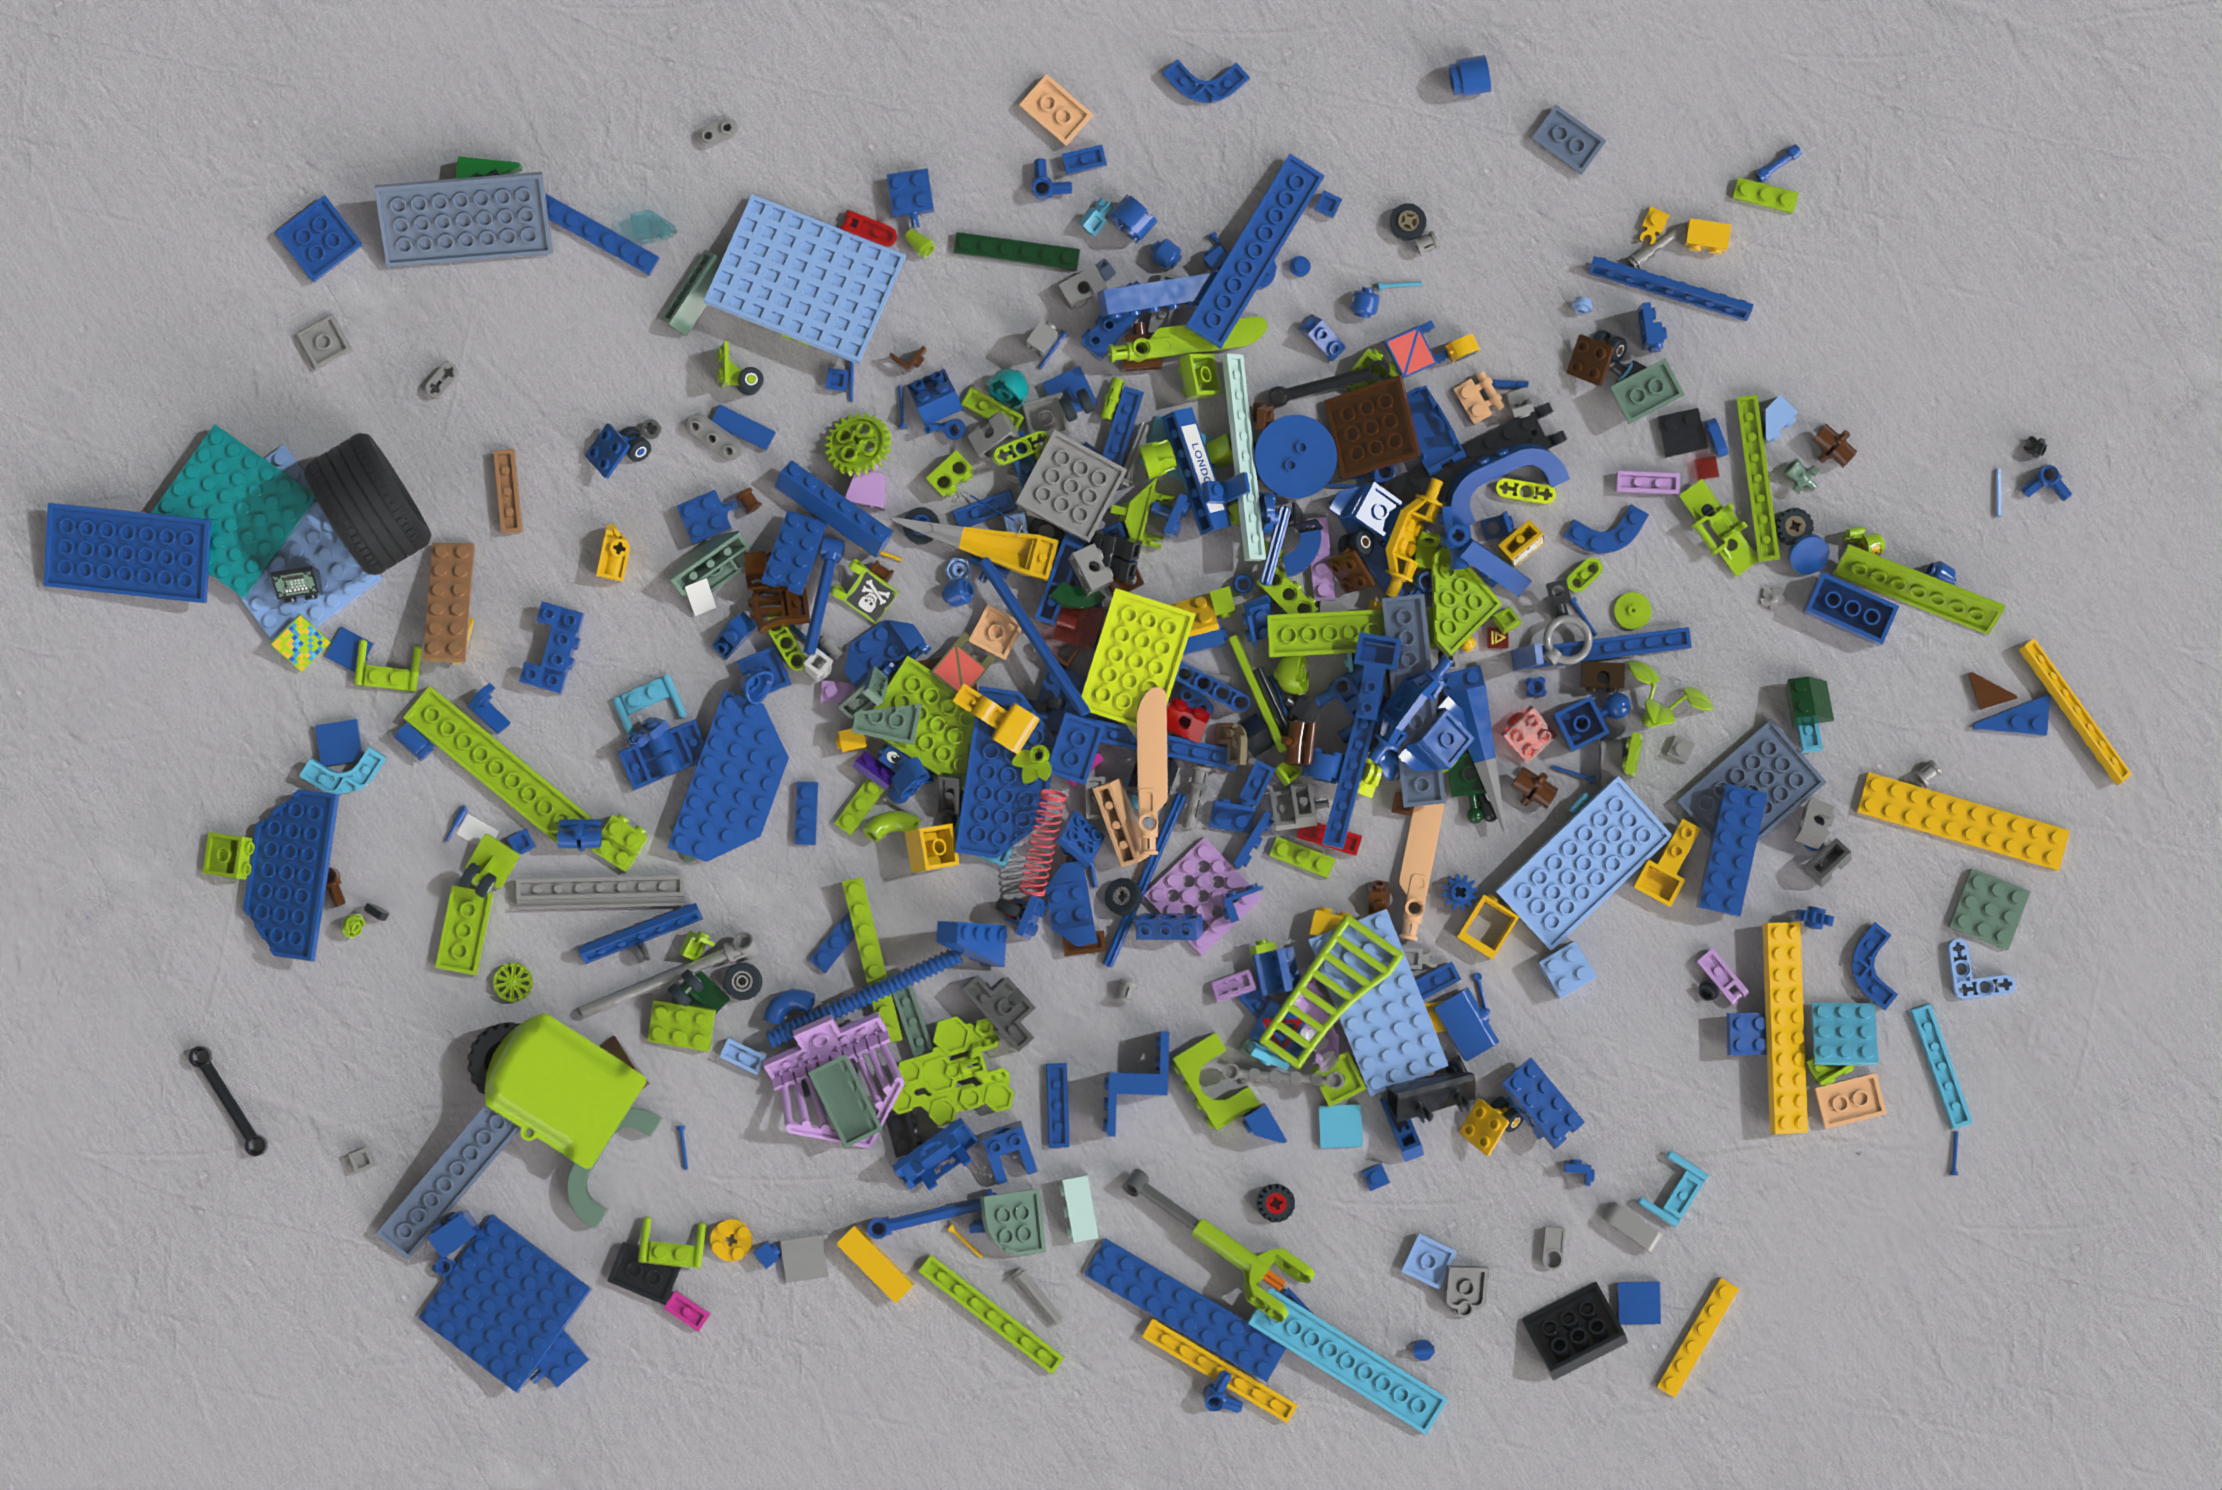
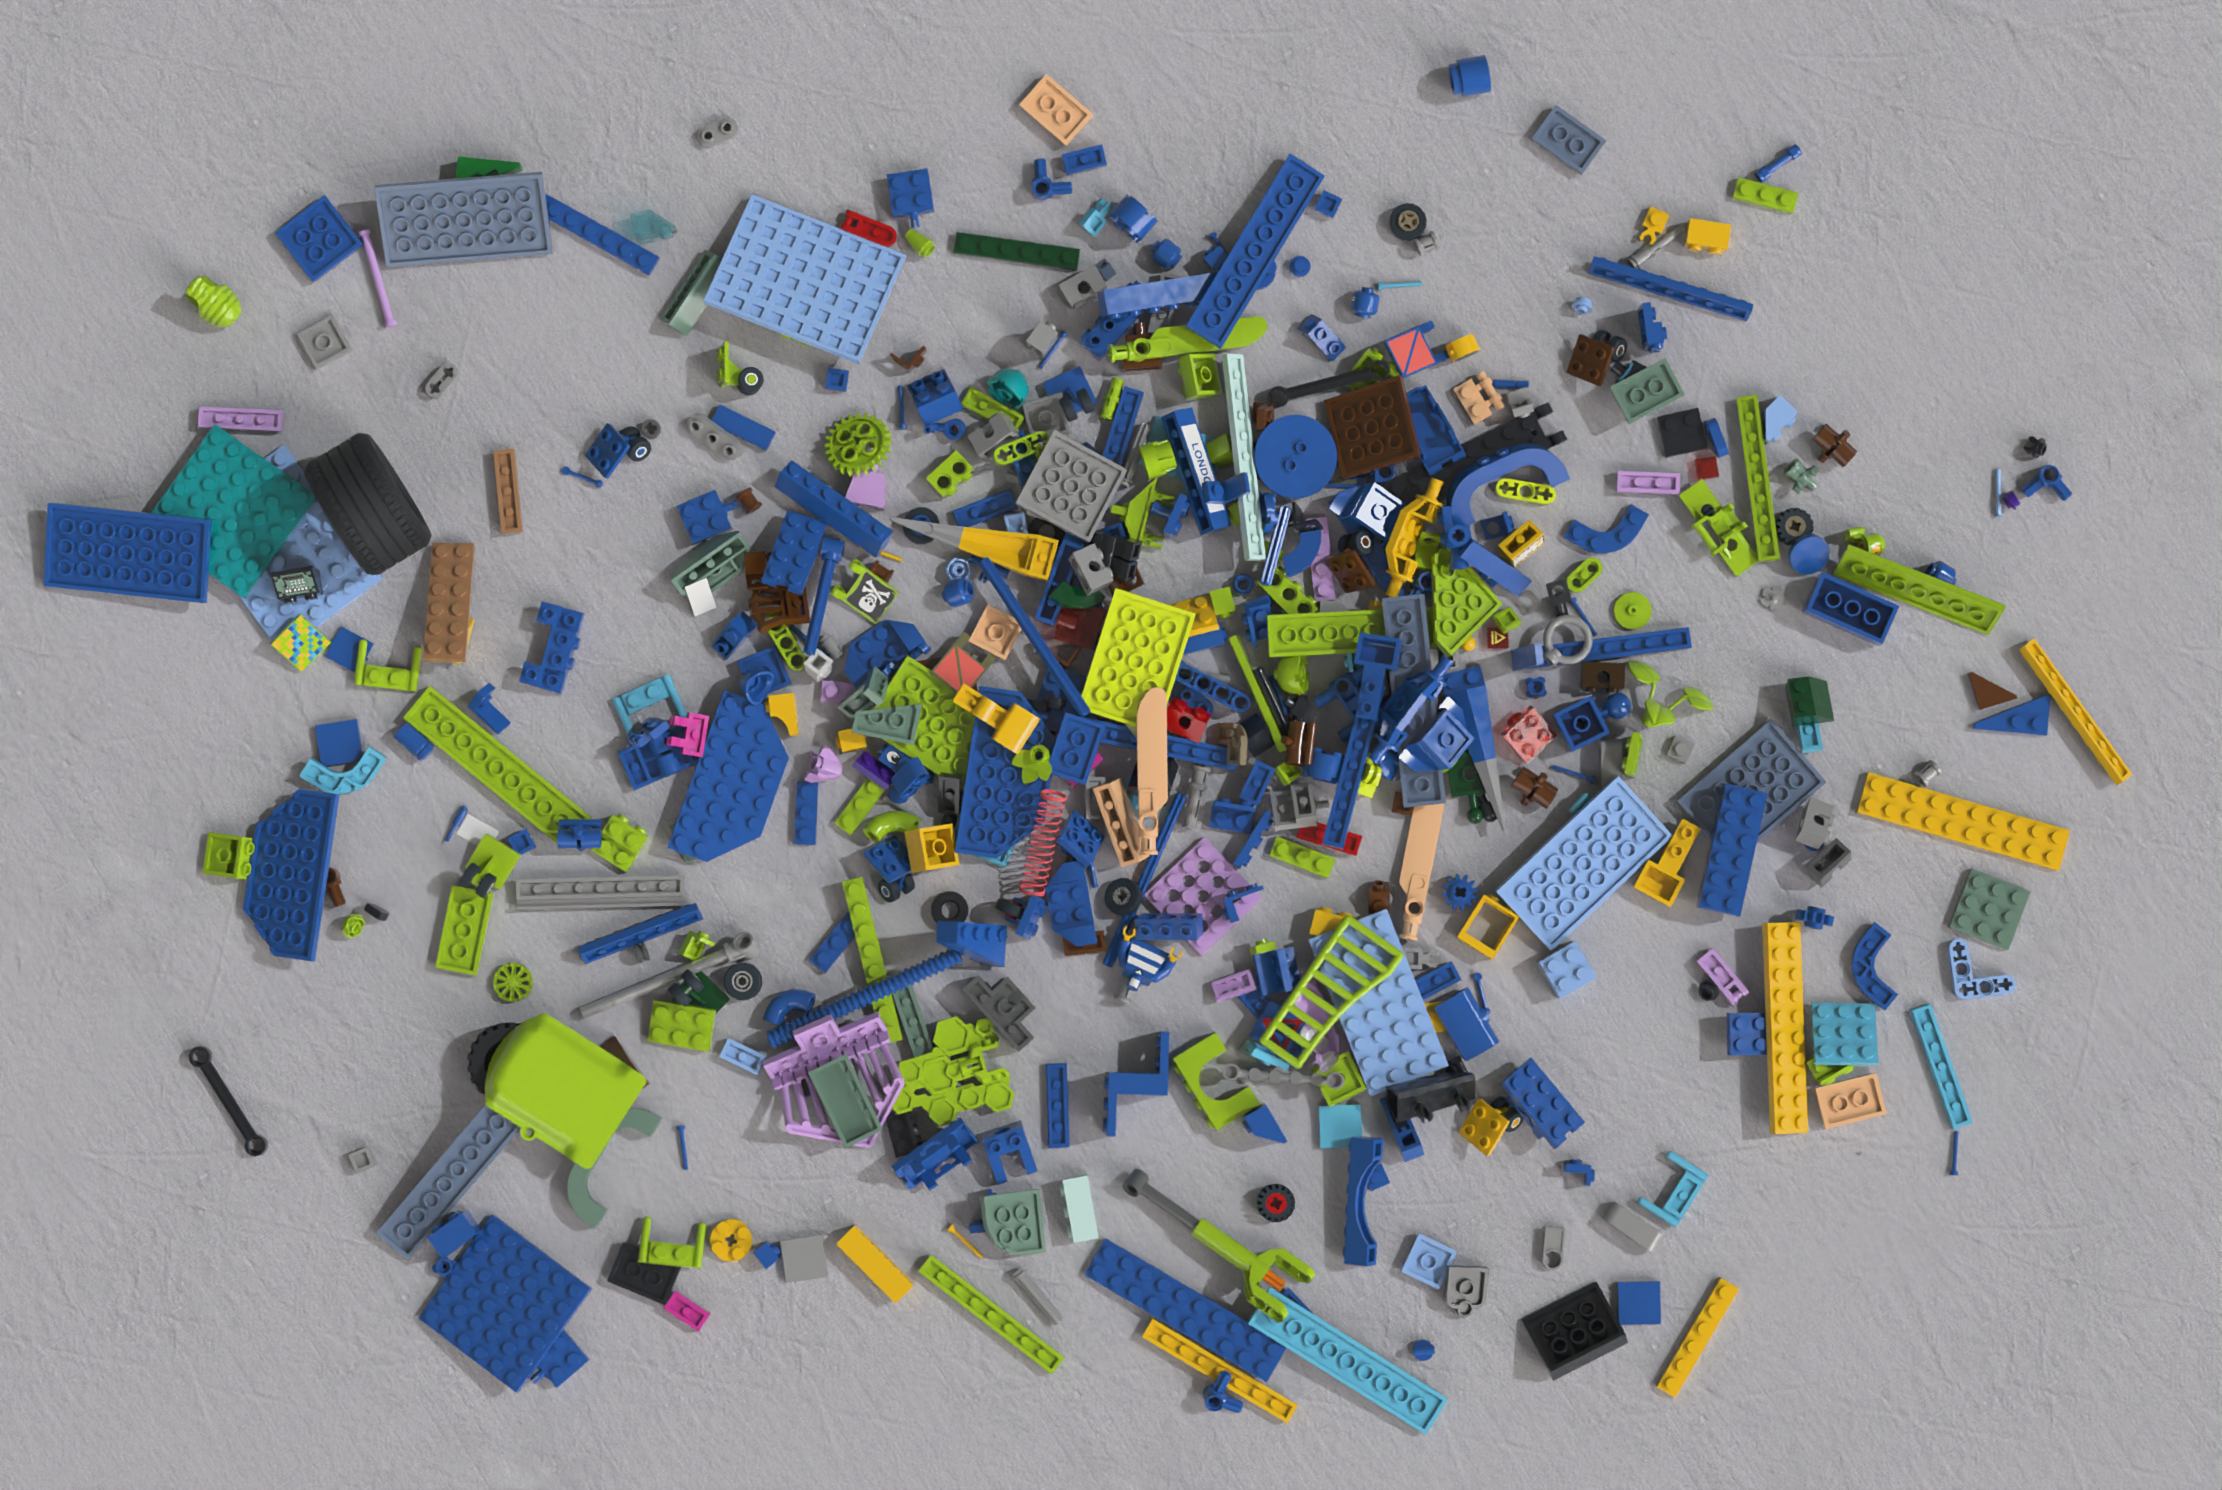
yellow piece [595,524,630,582] -> none
blue piece [848,360,854,402] -> none
blue piece [868,1198,981,1239] -> none
blue piece [956,491,1023,535] -> none
blue plate [1162,59,1250,103] -> none
none -> lime hair [185,275,242,328]
none -> lavender plate [198,406,284,432]
none -> lavender bar [358,229,397,328]
none -> blue hinge [562,467,603,488]
none -> dark pink plate [665,712,709,757]
none -> yellow arch [765,693,799,737]
none -> lavender brick [804,745,842,783]
none -> blue plate [863,835,915,902]
none -> black tyre [931,891,968,923]
none -> blue torso [1117,925,1183,991]
none -> blue arch [1343,1136,1383,1267]
none -> dark purple plate [2002,490,2020,510]

